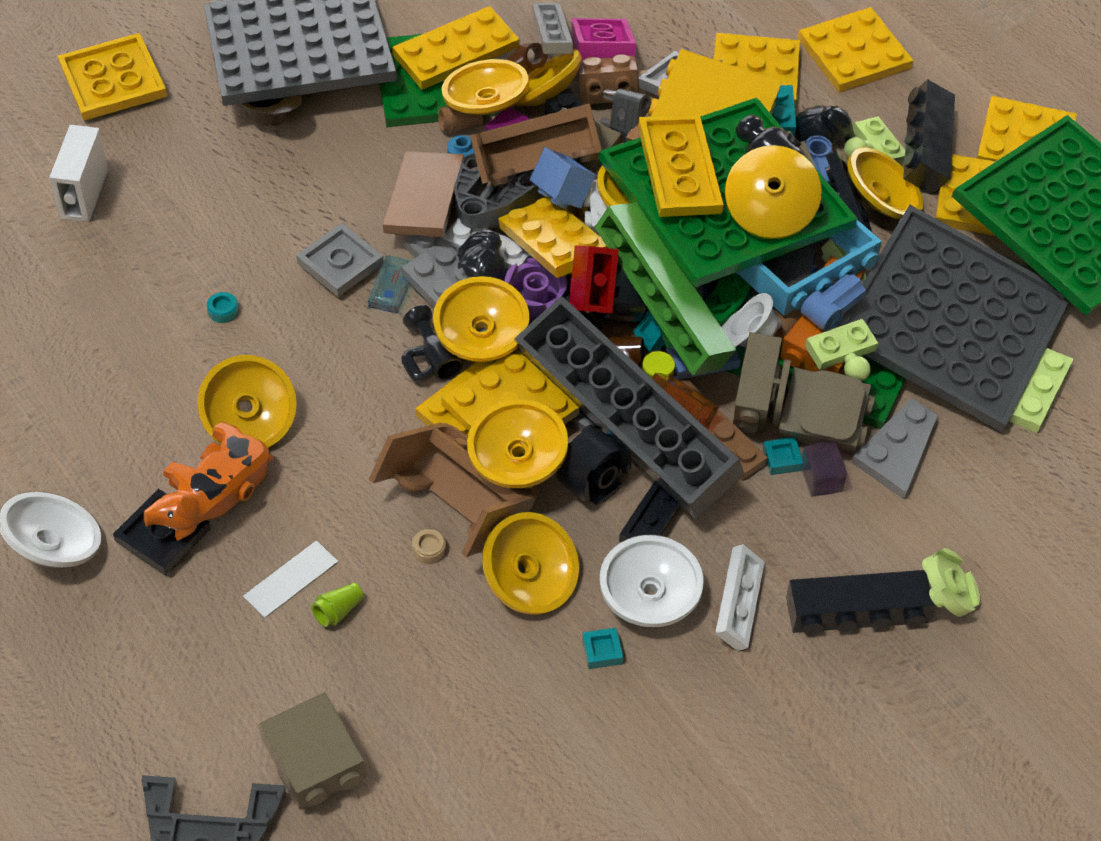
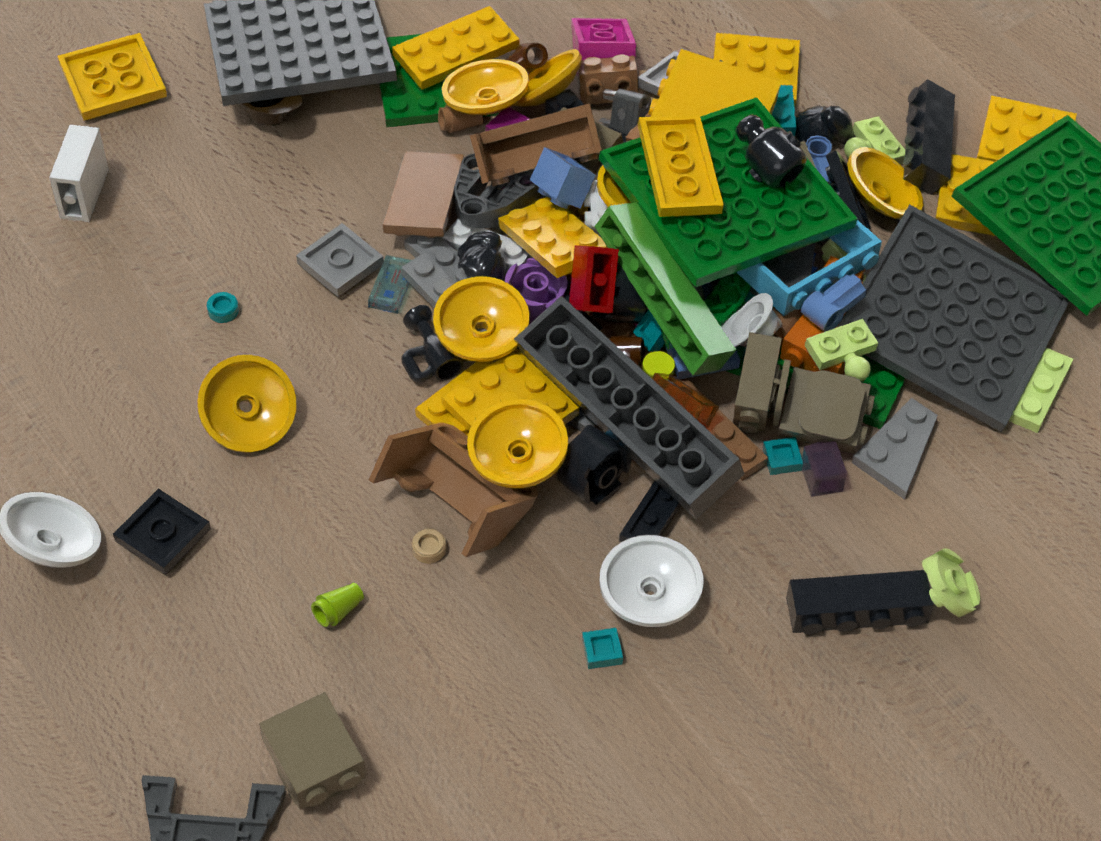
orange animal [144,422,273,541] -> none
white sticker [243,540,338,618] -> none
dark azure plate [447,135,474,157] -> none
yellow dish [482,512,579,615] -> none
light grey plate [532,3,573,57] -> none
white plate [715,544,765,651] -> none
yellow dish [725,145,822,239] -> none
yellow plate [797,7,914,93] -> none

